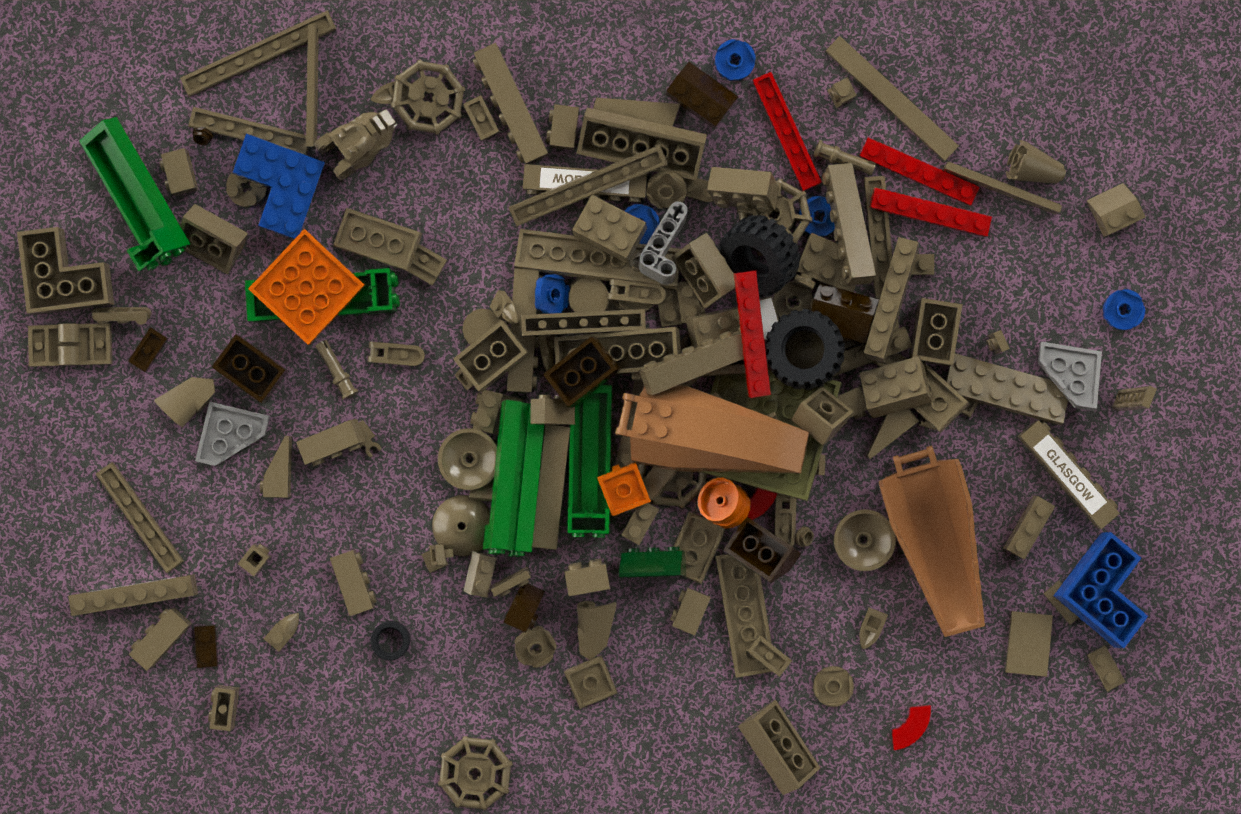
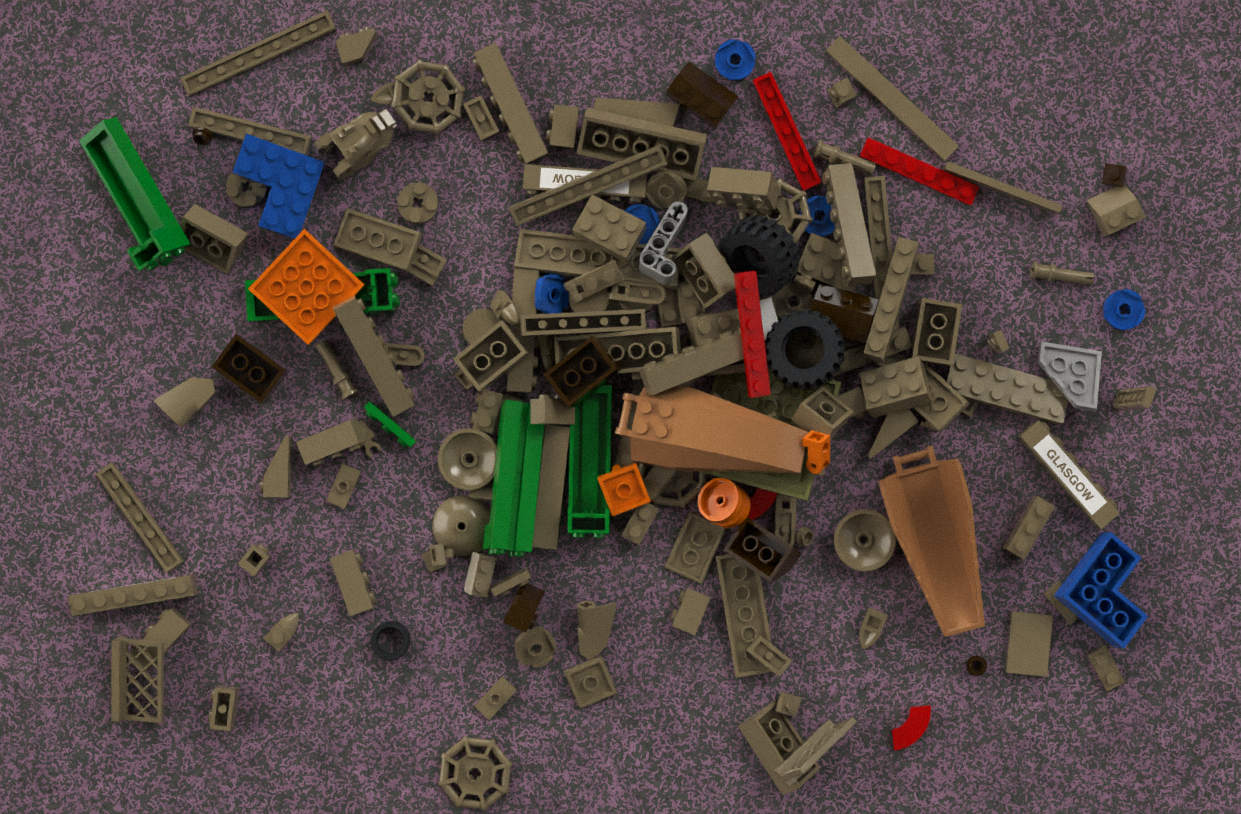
dark tan brick [17,227,114,315] -> none
dark tan plate [28,323,113,367] -> none
dark tan plate [92,307,152,325] -> none
dark brown plate [128,327,169,373] -> none
dark tan brick [160,148,198,196] -> none
dark brown plate [194,625,218,668] -> none
light grey plate [195,402,270,466] -> none
dark tan tile [306,24,319,150] -> none
dark tan brick [564,558,610,596] -> none
dark green slope [619,547,686,578] -> none
dark tan tile [813,666,854,707] -> none
red plate [869,187,992,237] -> none
dark tan cone [1006,140,1066,184] -> none
none -> dark tan fence [111,636,164,723]
none -> dark tan plate [326,463,362,509]
none -> dark tan brick [333,295,415,417]
none -> dark tan slope [335,27,377,67]
none -> green plate [364,401,418,448]
none -> dark tan plate [397,182,438,223]
none -> dark tan plate [474,676,517,720]
none -> dark tan plate [564,260,624,303]
none -> dark tan fence [773,717,857,788]
none -> dark tan plate [775,691,802,717]
none -> orange leg [802,430,830,474]
none -> dark brown plate [966,656,987,676]
none -> dark tan pin [1030,261,1094,286]
none -> dark brown plate [1102,163,1127,187]

